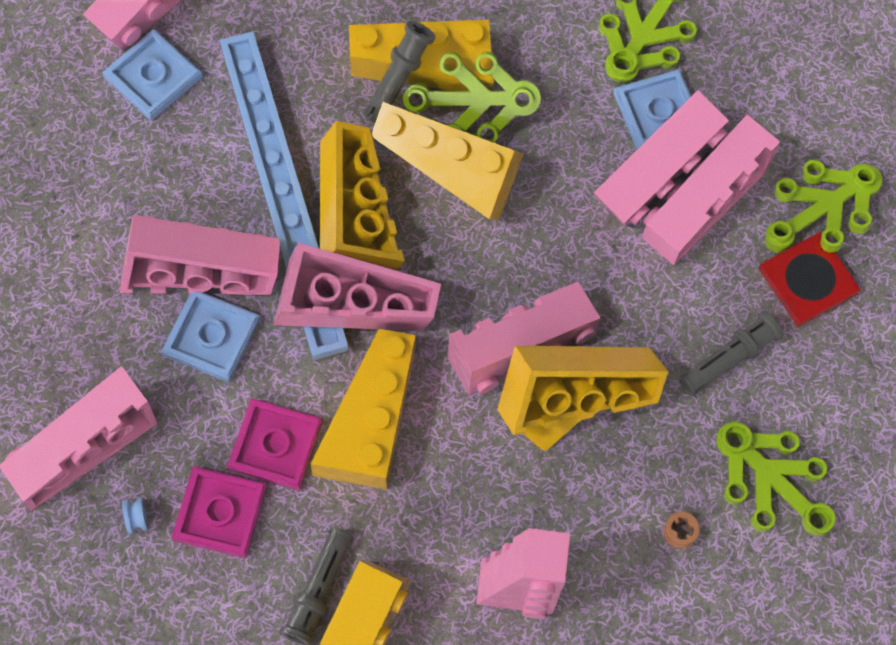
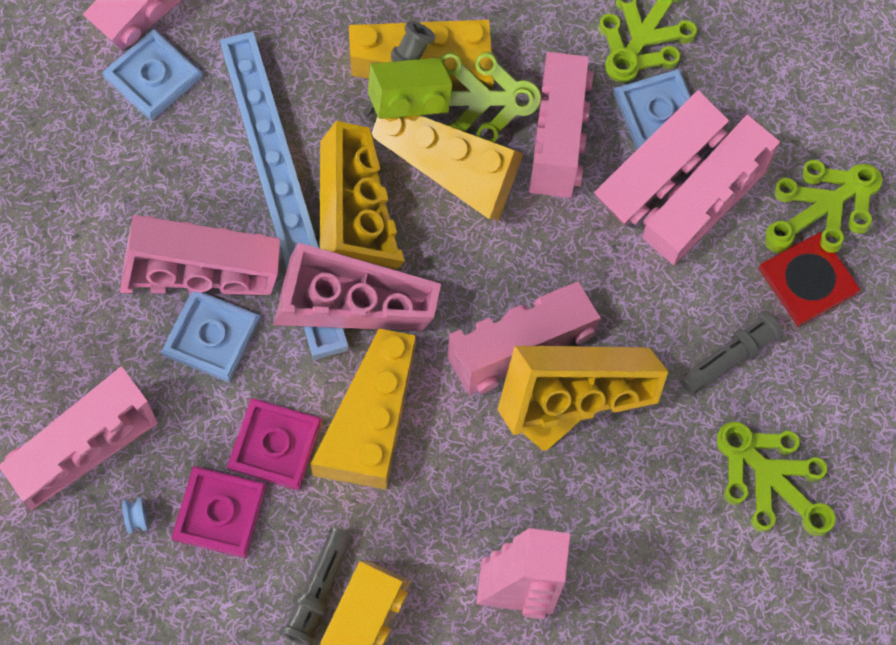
nougat bush [663,512,700,549] -> none
none -> lime brick [368,58,452,119]
none -> bright pink wedge [529,52,594,198]

